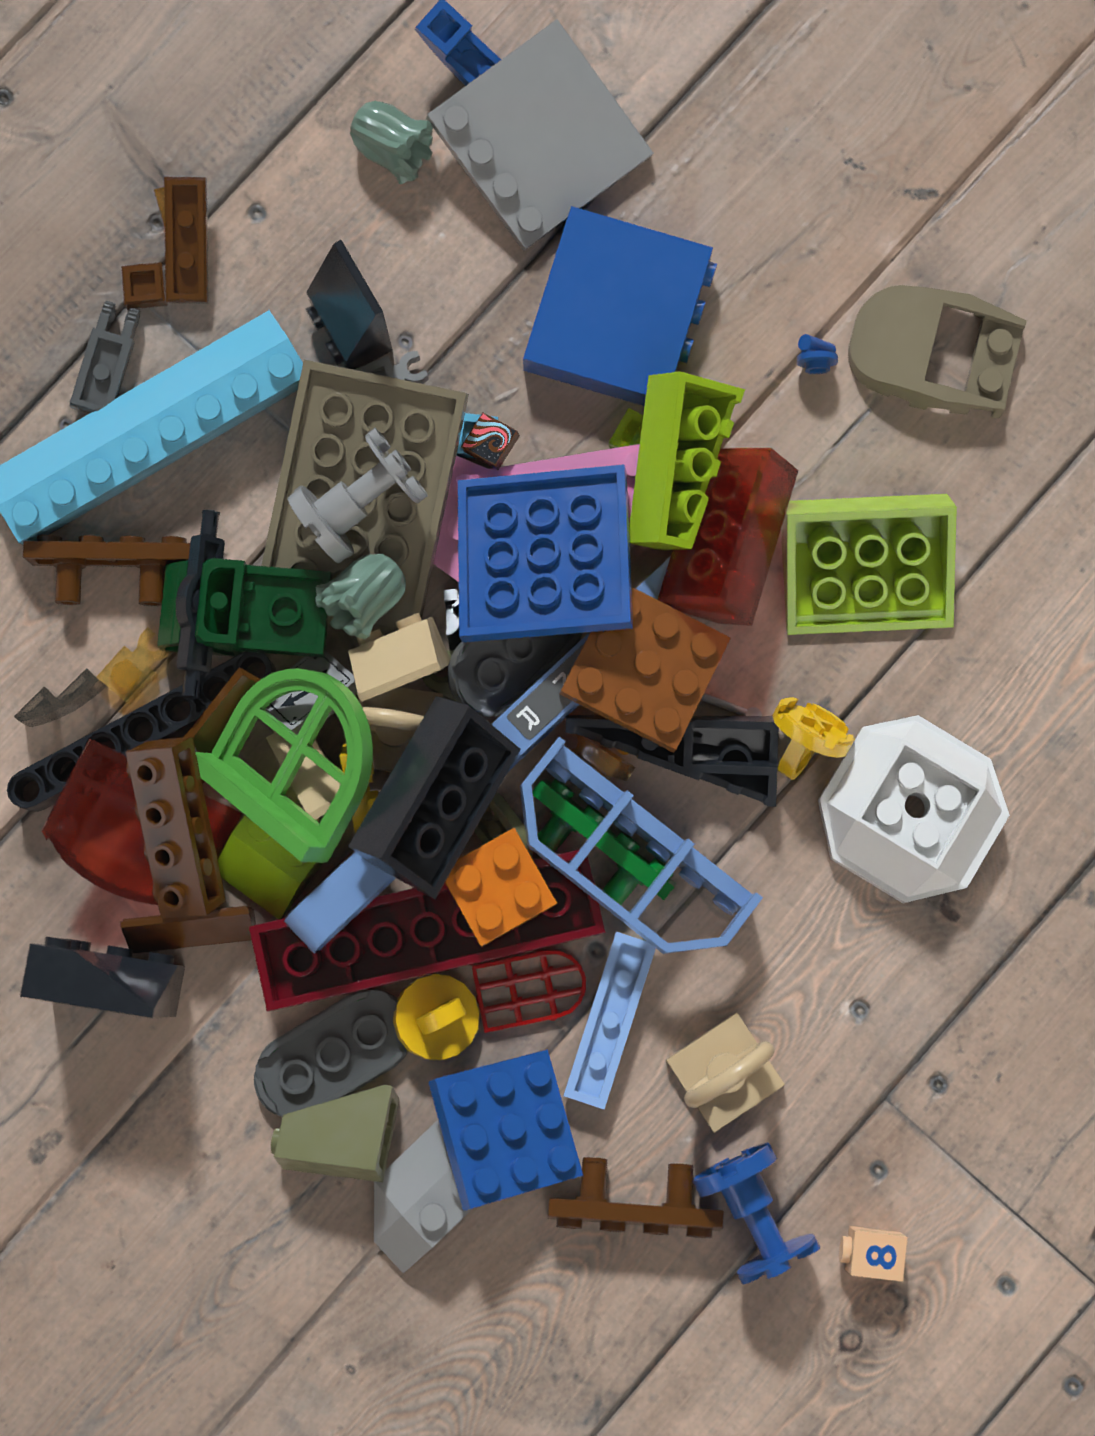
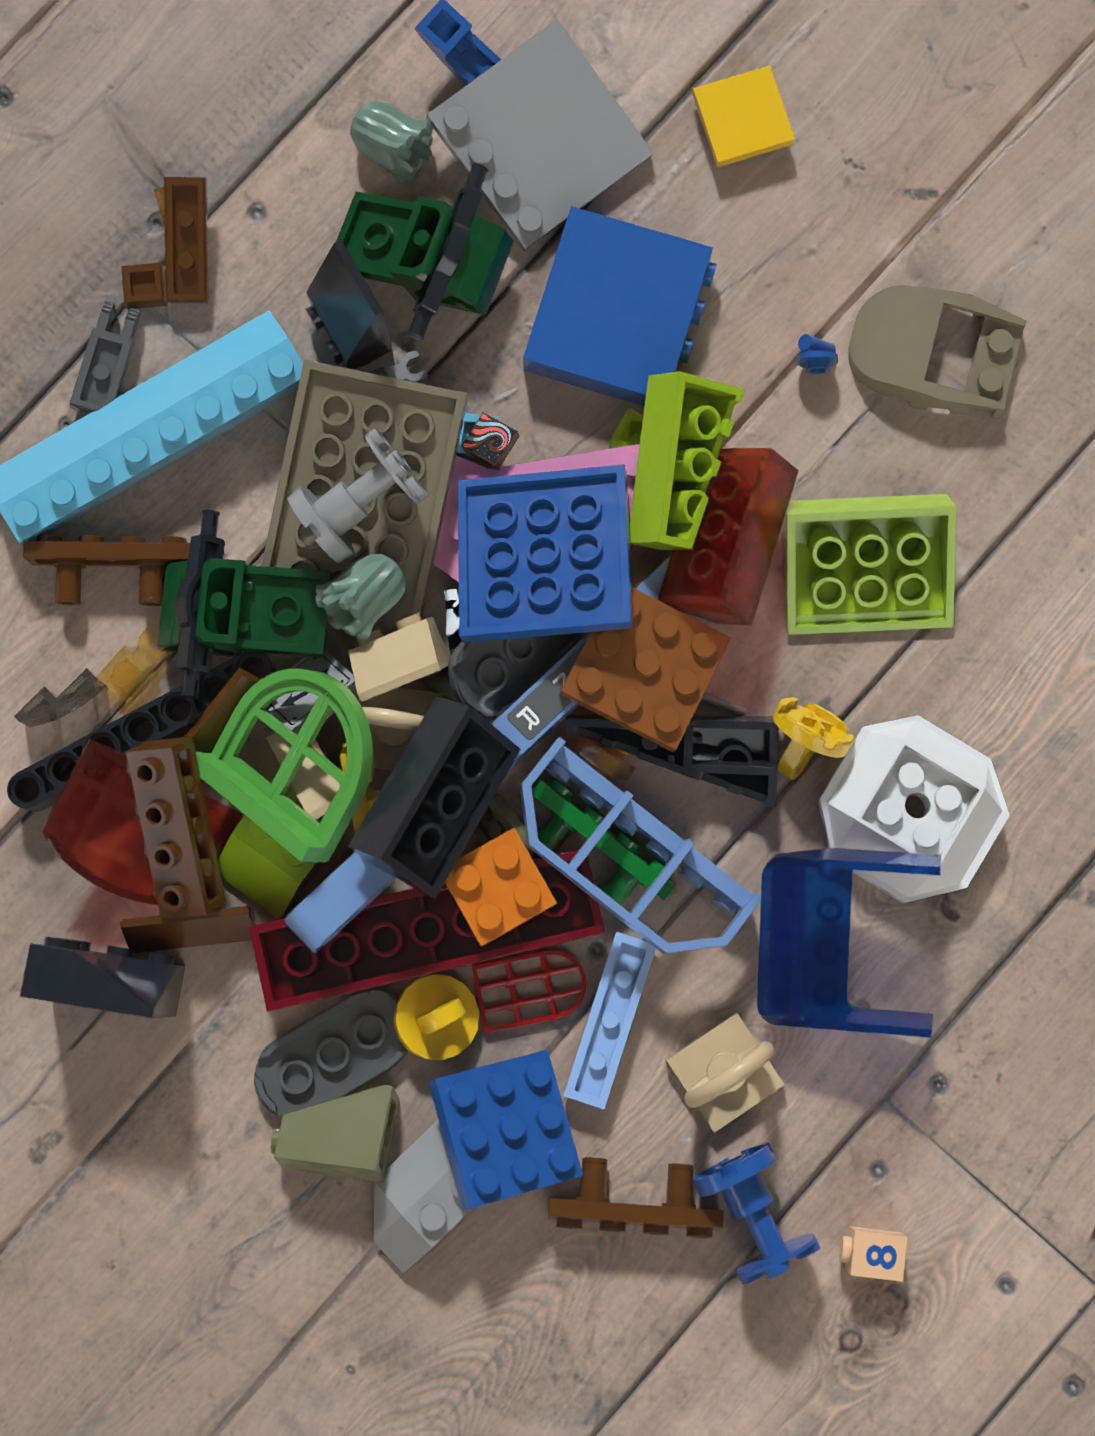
none -> dark green piece [336,163,514,340]
none -> yellow tile [692,65,795,168]
none -> clear blue windscreen [757,848,942,1038]

